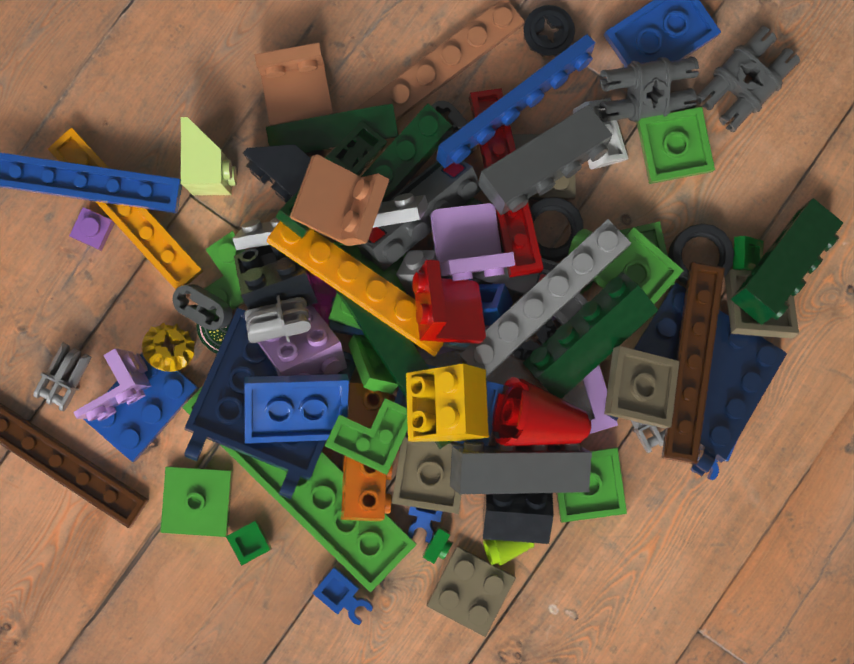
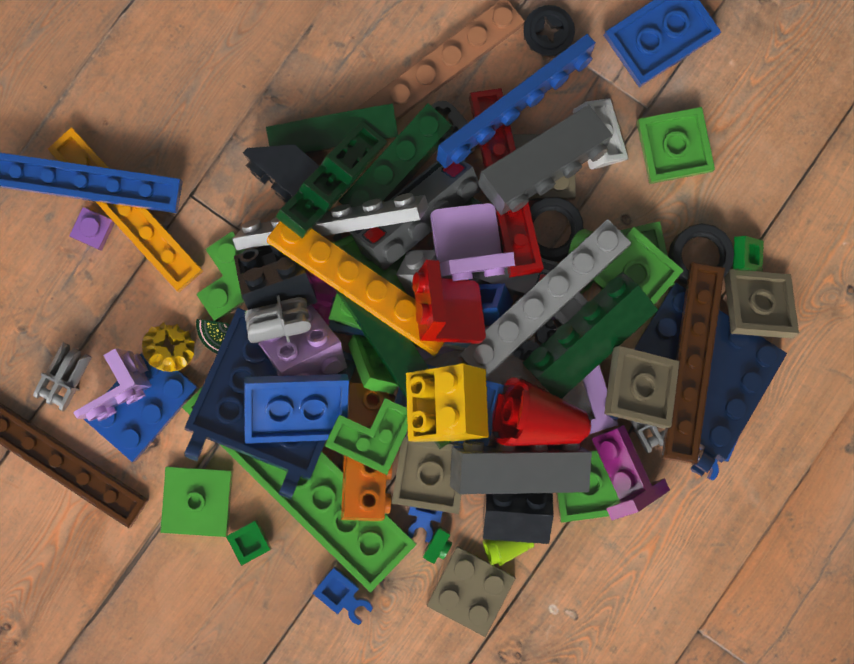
dark grey beam [172,284,233,330] -> none
yellowish green slope [181,117,237,195] -> none
nougat bracket [254,43,333,126] -> none
nougat bracket [290,155,390,246] -> none
dark grey pin [599,57,699,123] -> none
dark grey pin [696,26,800,132] -> none
dark green brick [730,198,843,325] -> none
none -> magenta bracket [592,425,670,521]

